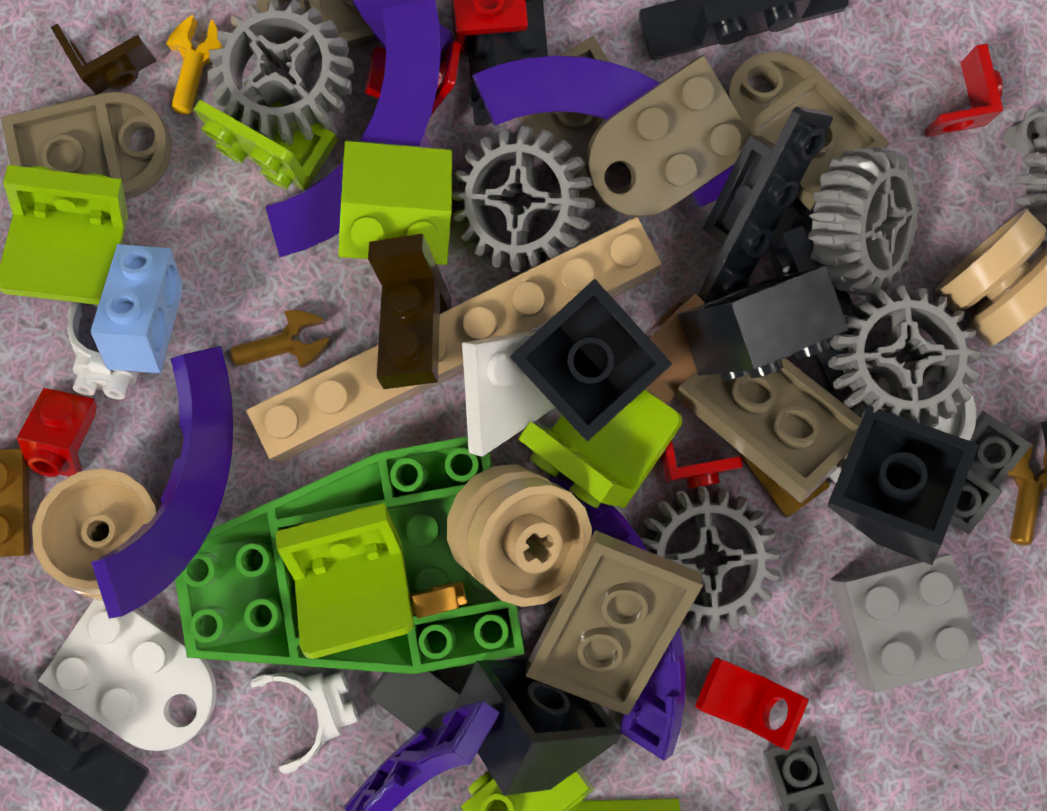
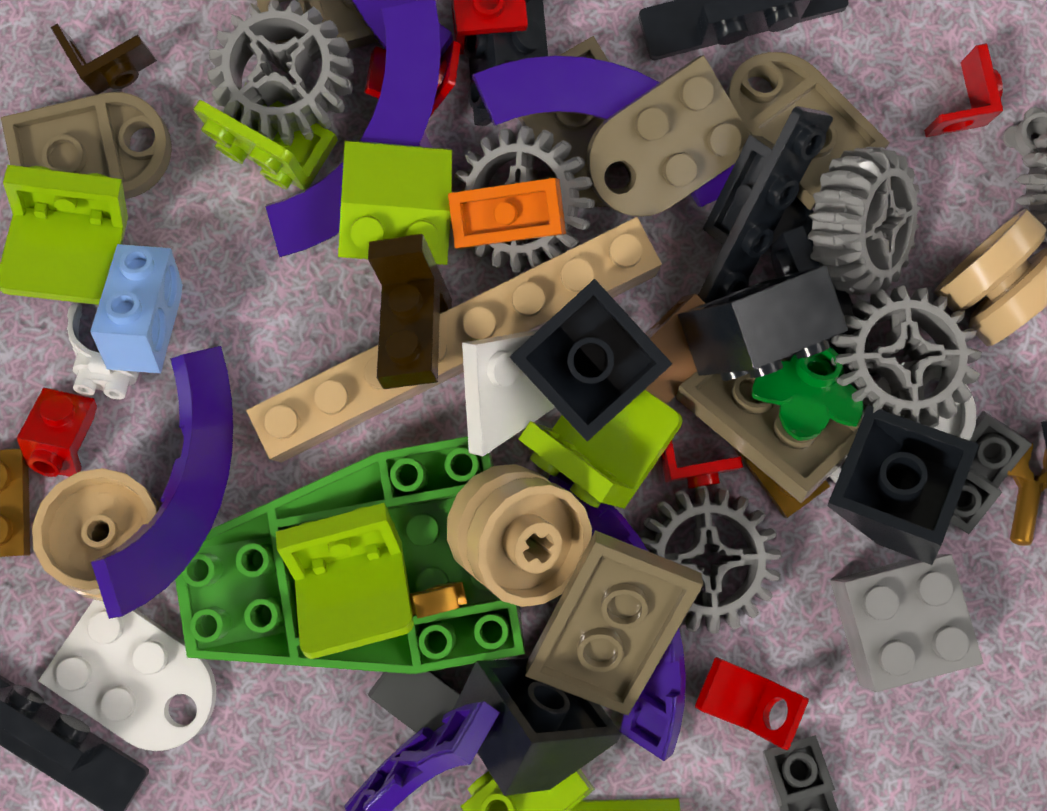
yellow bar [166,15,224,115] -> none
pearl gold bar [230,310,331,368] -> none
white helmet [250,671,359,774] -> none
none -> orange plate [448,178,566,248]
none -> green plate [752,348,863,441]

